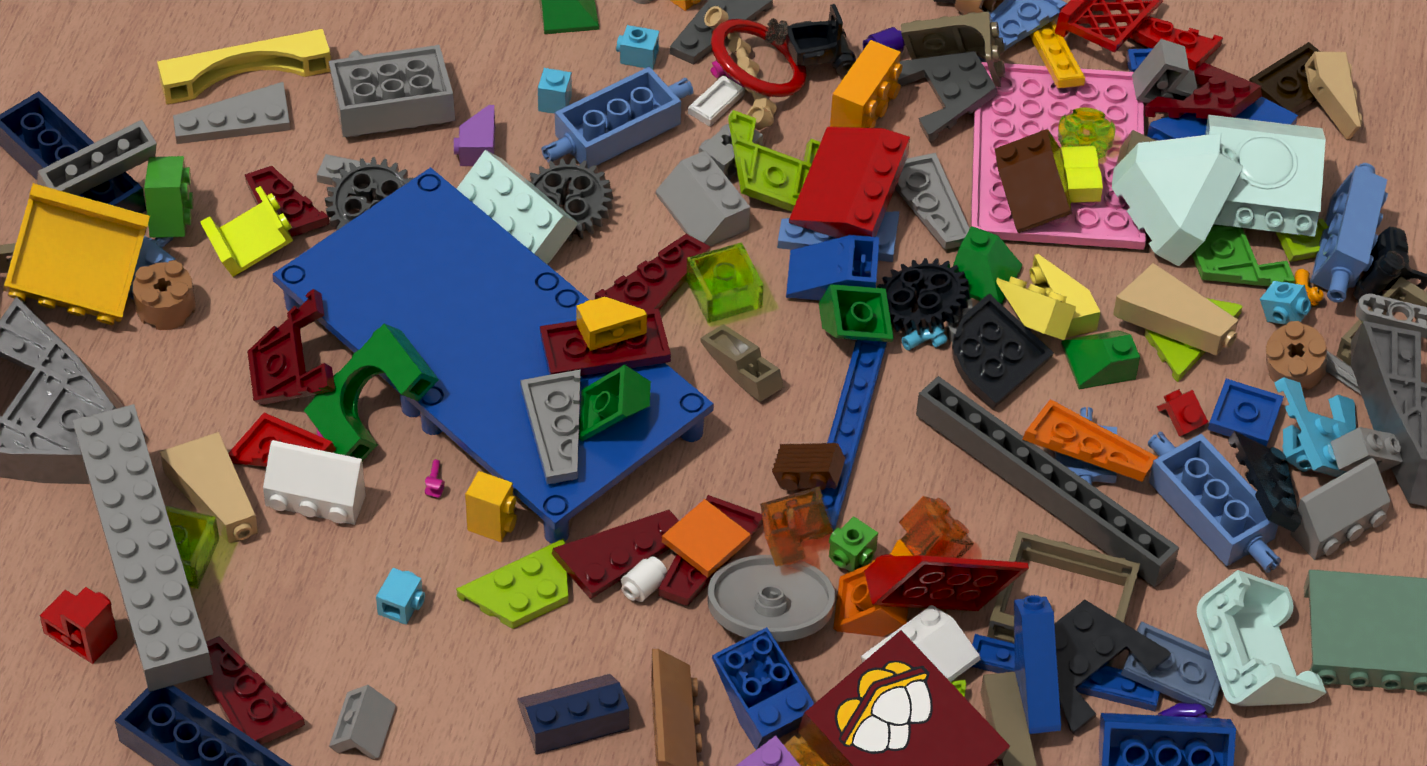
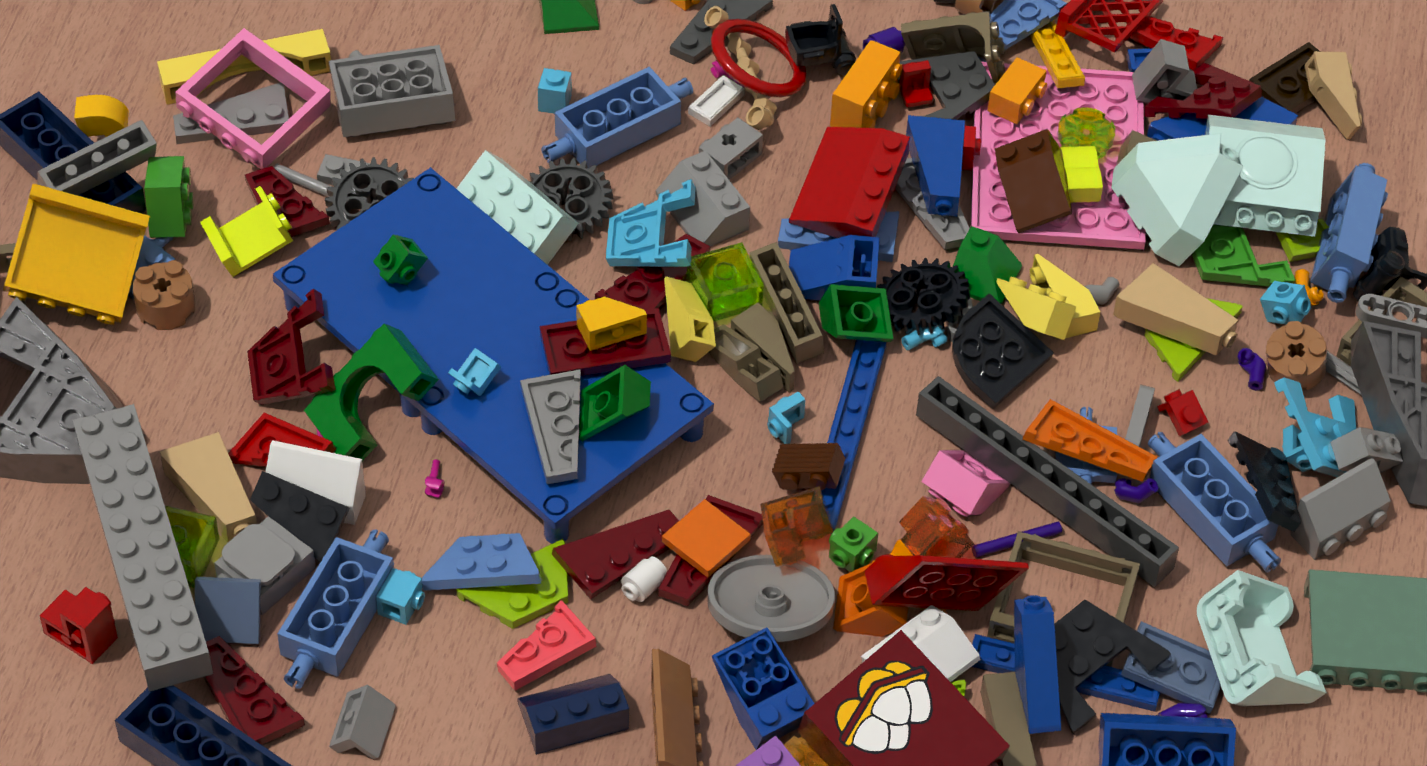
medium lavender slope [454,105,495,166] -> none
yellow brick [465,471,517,542] -> none
medium azure brick [616,25,659,70] -> none
lime wing [728,110,821,212] -> none
clear smoke bush [765,18,788,45] -> none
green slope [1061,330,1140,389] -> none
blue plate [1208,378,1284,447] -> none
none -> yellow brick [74,95,129,137]
none -> bright pink window [175,28,330,169]
none -> sand blue tile [195,577,261,644]
none -> light grey brick [214,516,316,615]
none -> black wing [250,471,350,562]
none -> light grey bar [274,163,352,197]
none -> medium blue brick [277,529,394,689]
none -> green brick [373,234,428,285]
none -> medium blue wing [422,533,542,591]
none -> medium azure bracket [448,348,501,396]
none -> coral wing [497,600,597,691]
none -> medium azure wing [606,179,696,267]
none -> light yellow slope [664,277,716,362]
none -> dark tan slope [731,302,795,392]
none -> dark tan brick [749,242,824,364]
none -> medium azure bracket [767,392,806,444]
none -> red bracket [899,60,933,107]
none -> blue slope [906,115,965,216]
none -> bright pink slope [921,450,1011,517]
none -> red bracket [962,126,981,171]
none -> dark purple bar [971,521,1062,558]
none -> light orange brick [987,57,1047,124]
none -> light grey arm [1084,277,1120,305]
none -> dark purple arm [1114,478,1159,503]
none -> light grey beam [1125,384,1155,447]
none -> dark purple arm [1237,348,1266,391]

